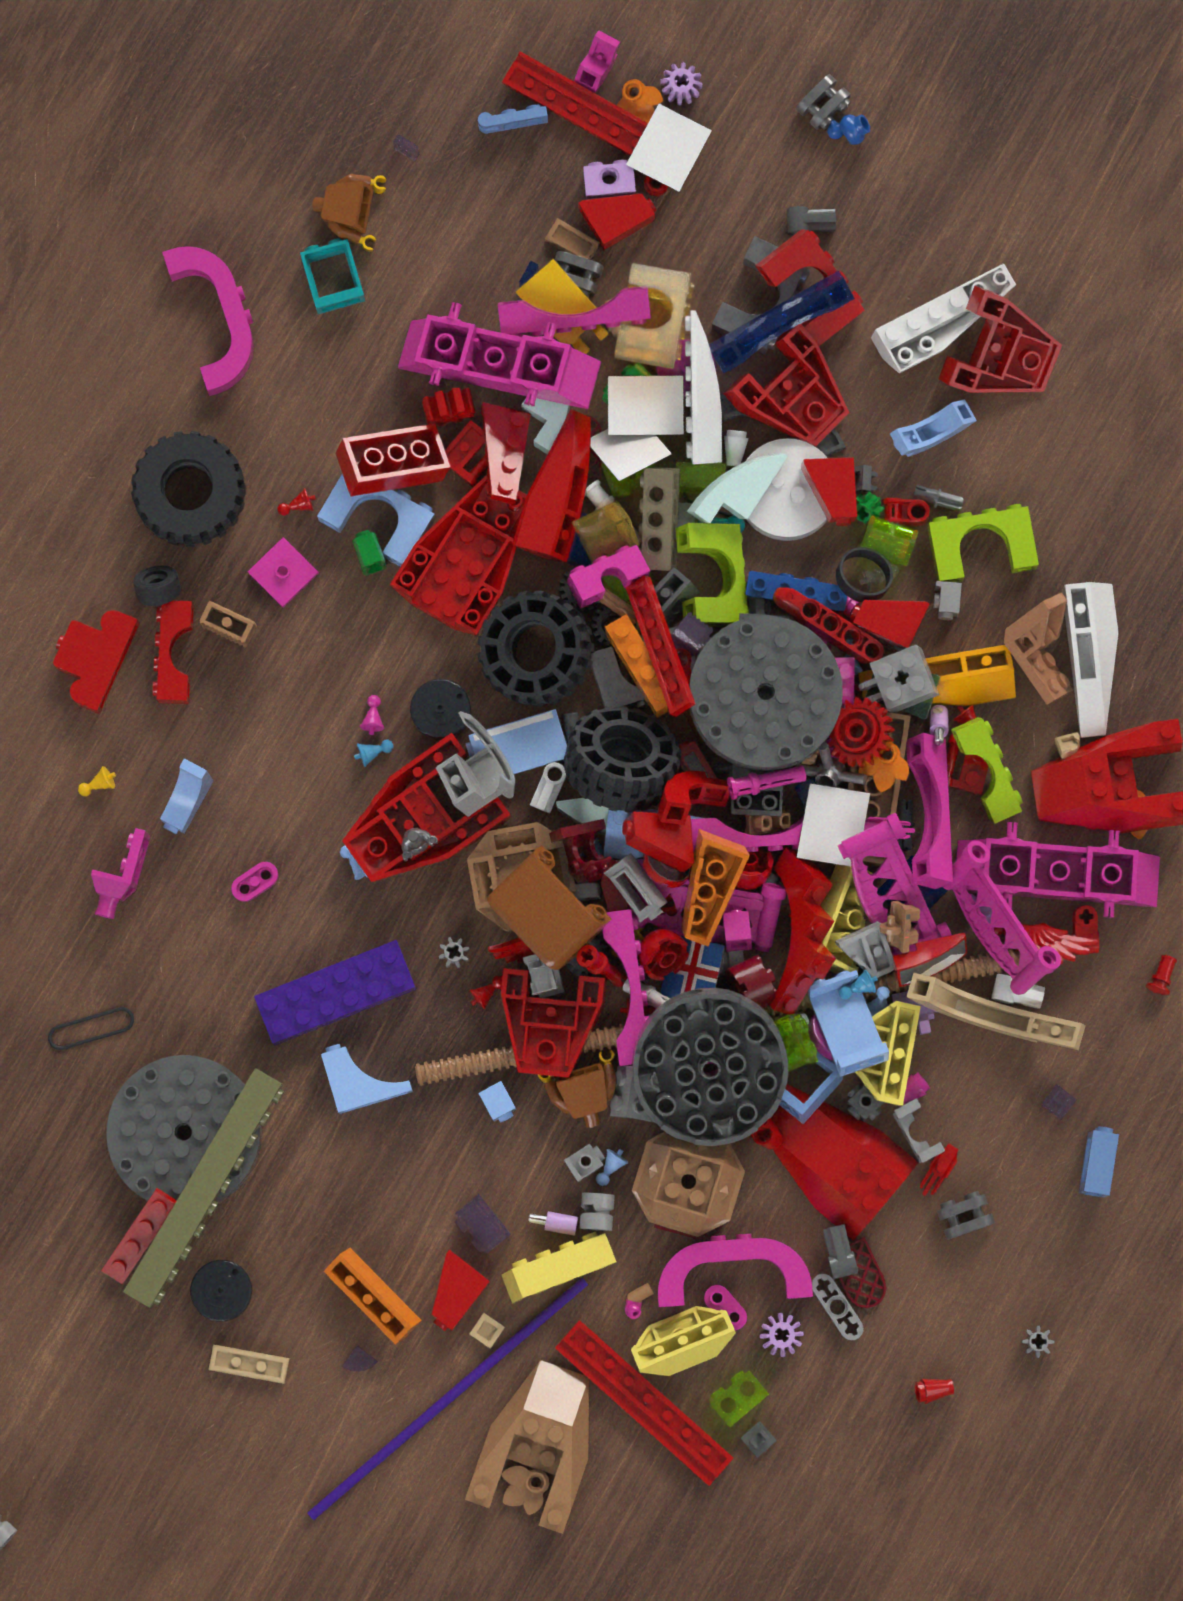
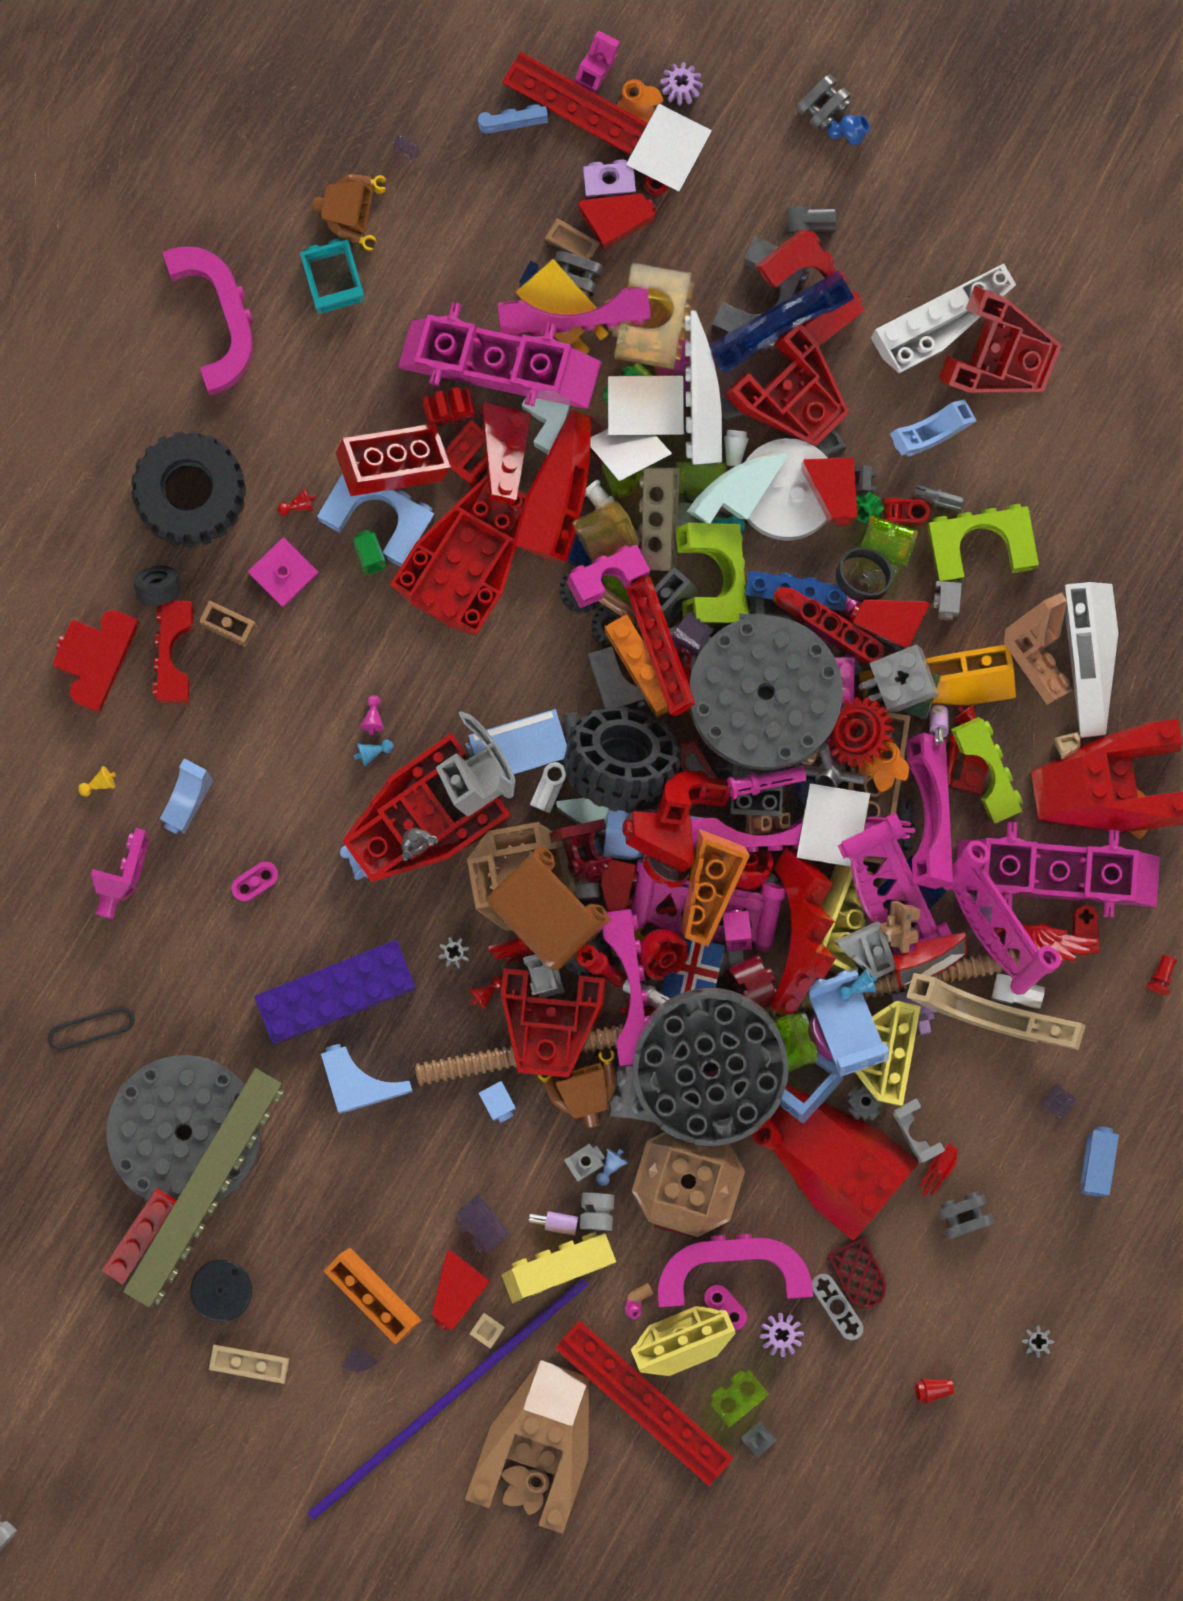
black wheel [410,679,471,740] -> none
black tyre [477,591,594,707] -> none
light grey window [604,853,667,922] -> none
dark grey piece [823,1225,858,1279] -> none
light blue piece [867,986,890,1016] -> none
dark pink cone [899,1072,930,1107] -> none

